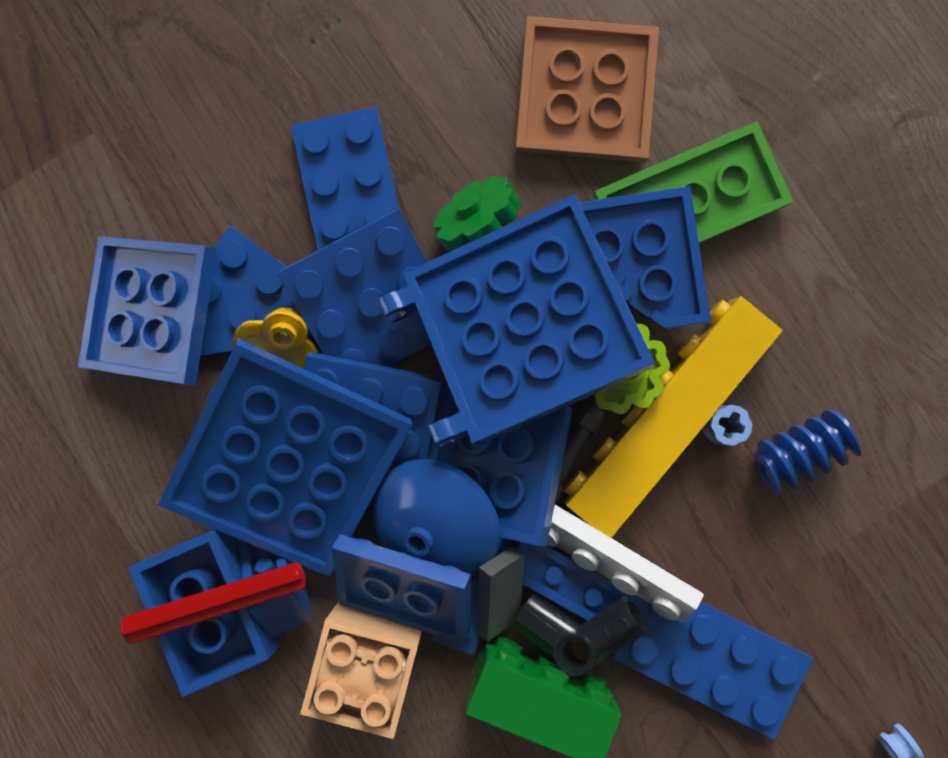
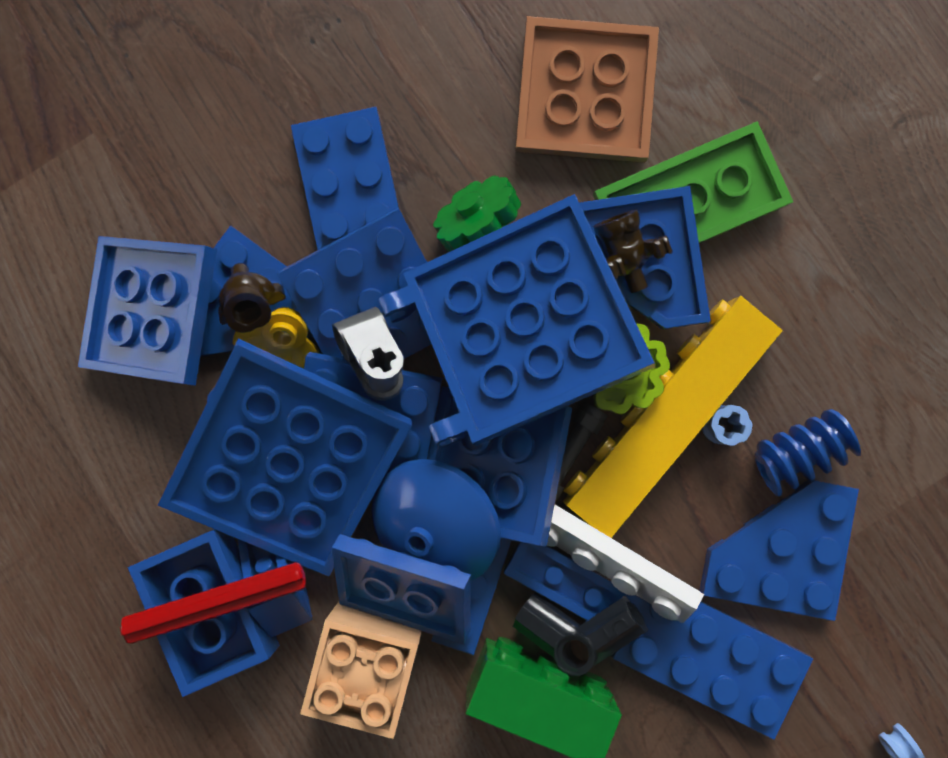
dark grey tile [477,546,525,642] -> none
none -> dark brown piece [218,263,286,333]
none -> piece [332,307,404,401]
none -> dark brown piece [593,209,673,293]
none -> blue plate [699,480,859,621]

